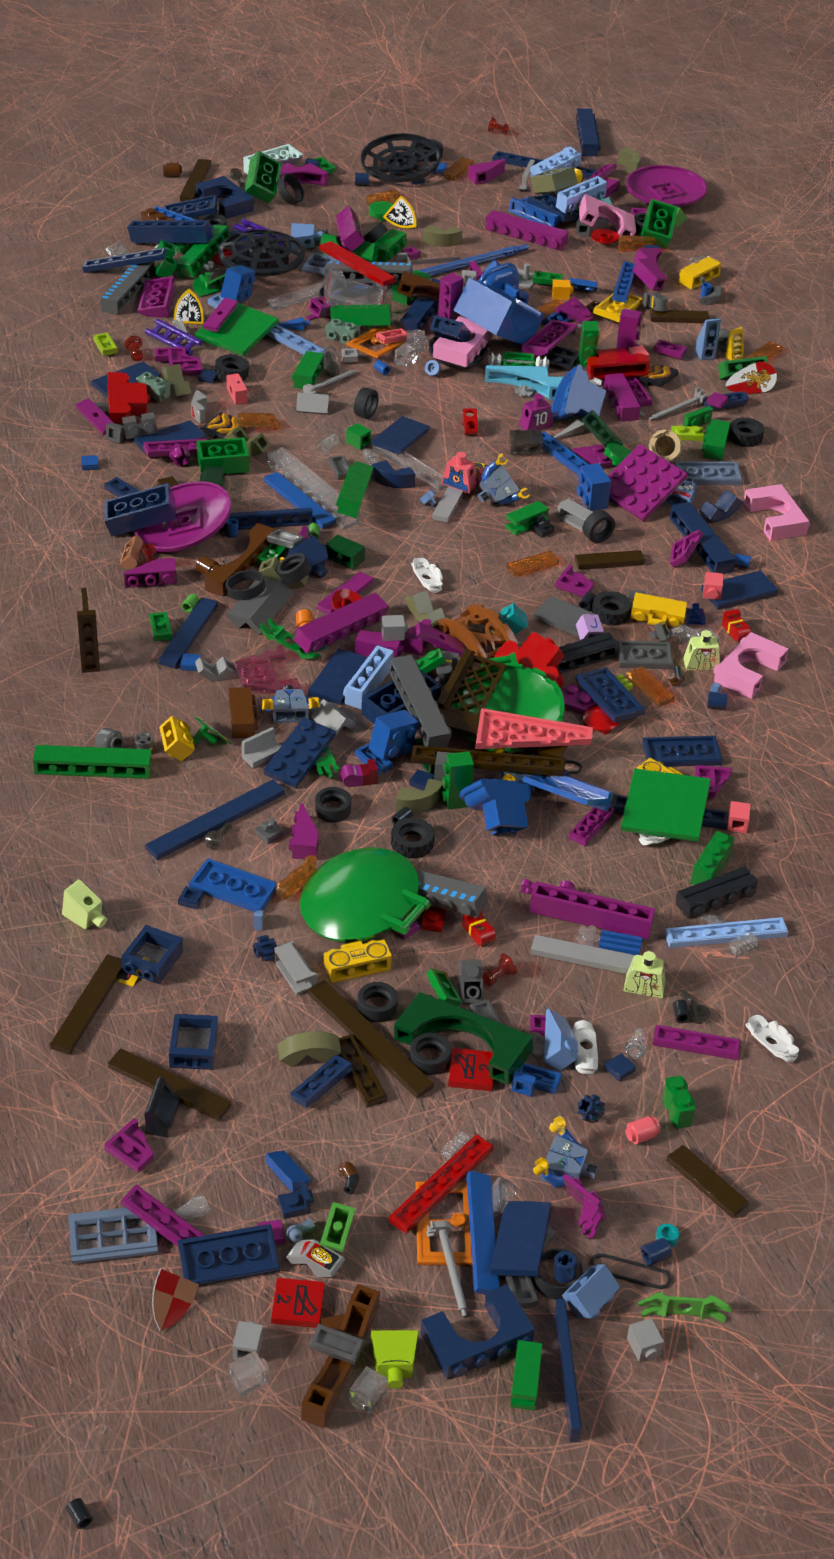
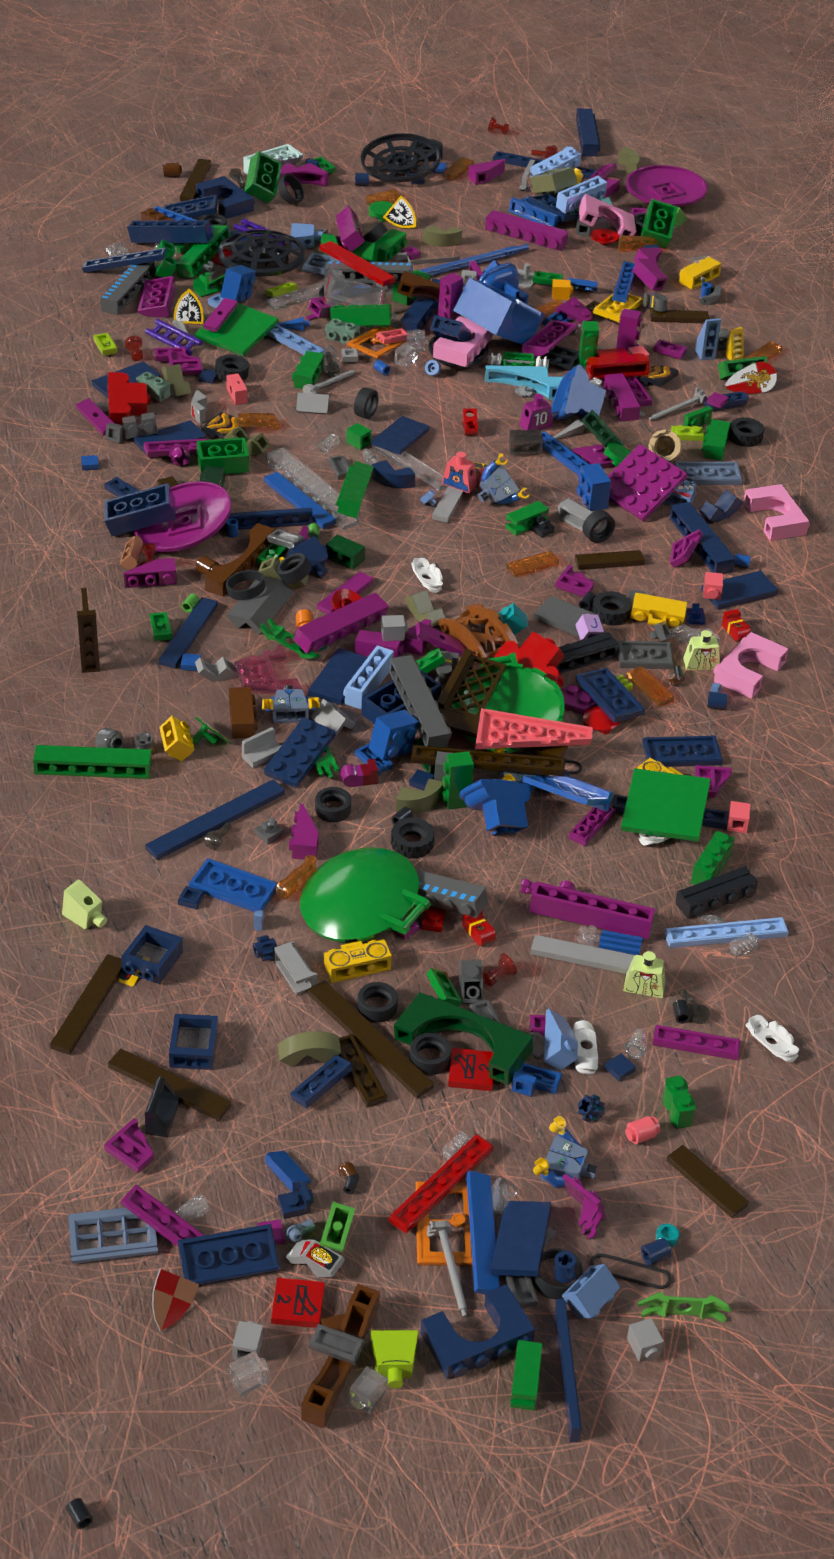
none -> lime plate [265,282,298,299]
none -> clear red bar [531,145,558,159]

